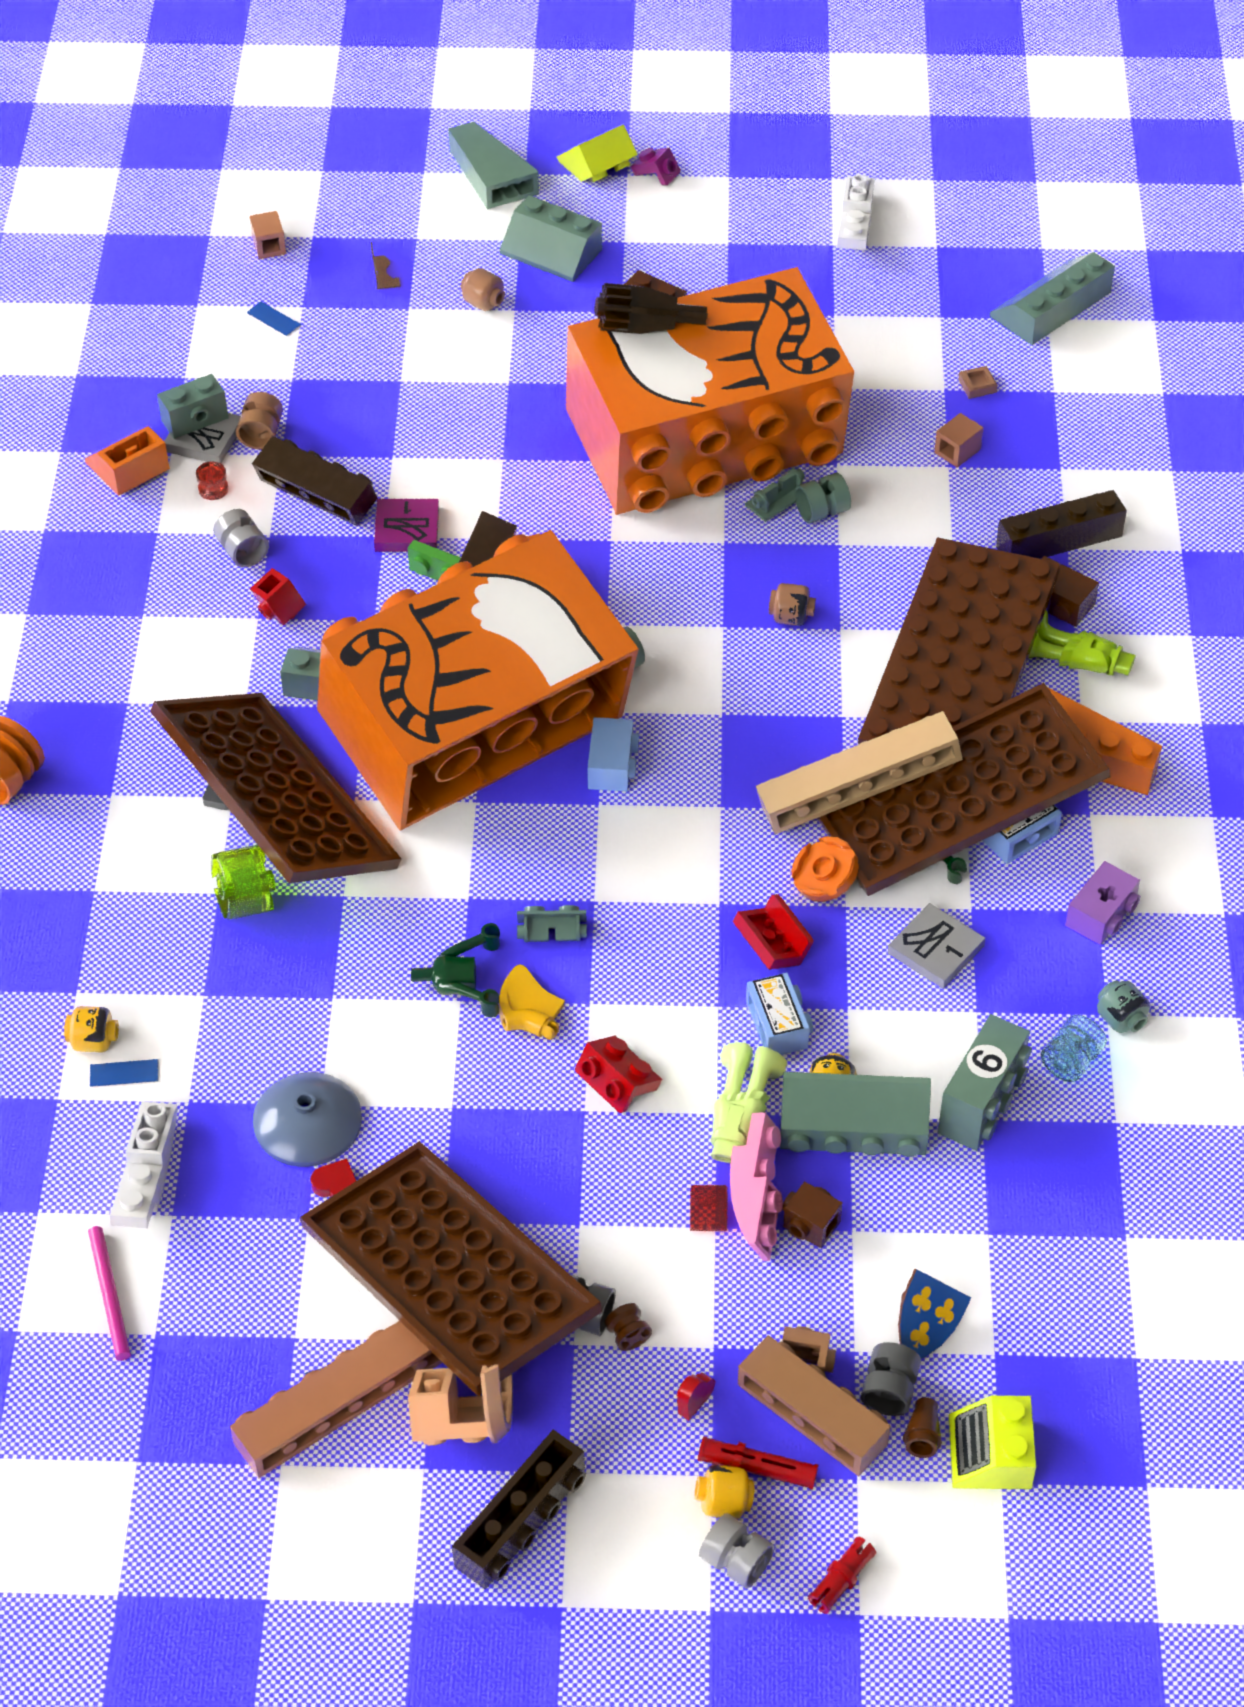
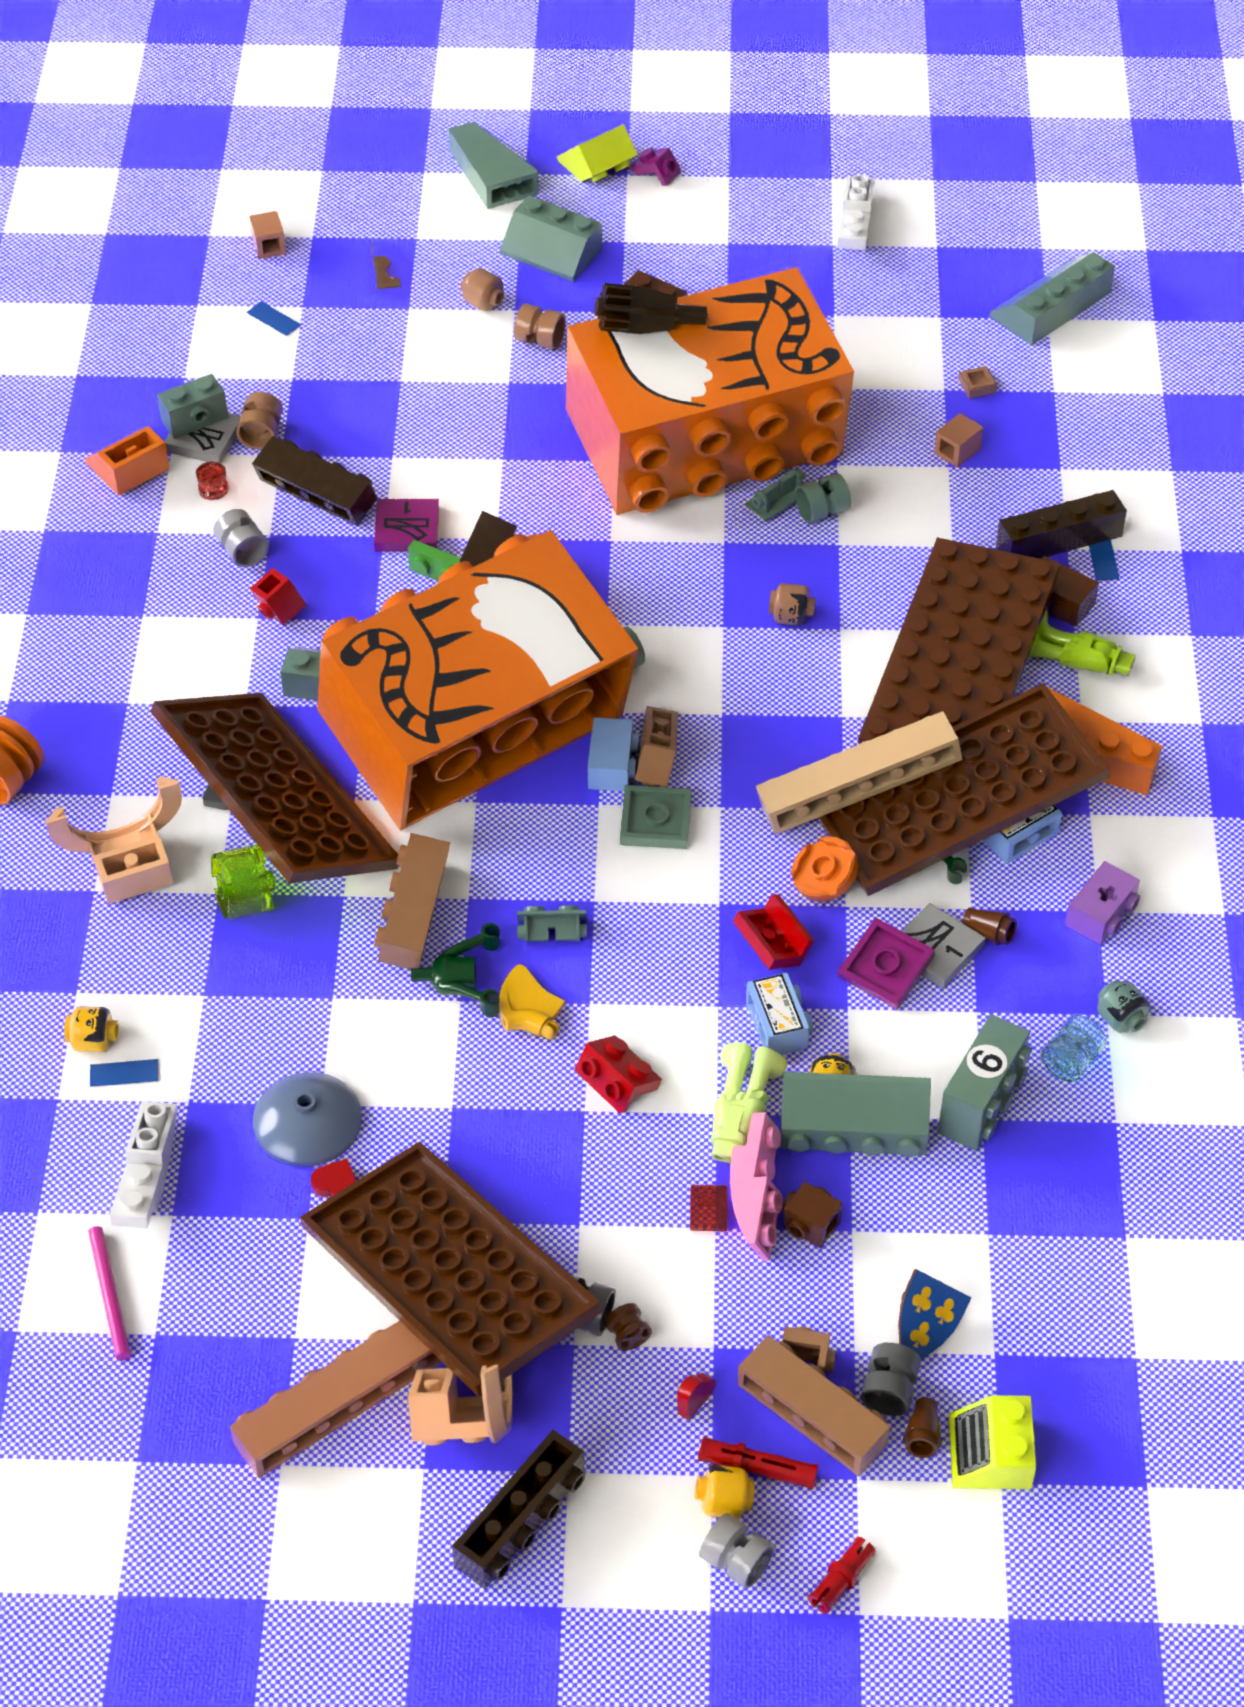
none -> light nougat piece [45,776,182,904]
none -> medium nougat brick [374,833,451,969]
none -> medium nougat wheel [514,303,566,350]
none -> sand green tile [620,785,692,849]
none -> medium nougat slope [635,706,678,787]
none -> magenta tile [837,917,935,1010]
none -> reddish brown cone [962,907,1017,946]
none -> blue sticker [1089,540,1119,580]

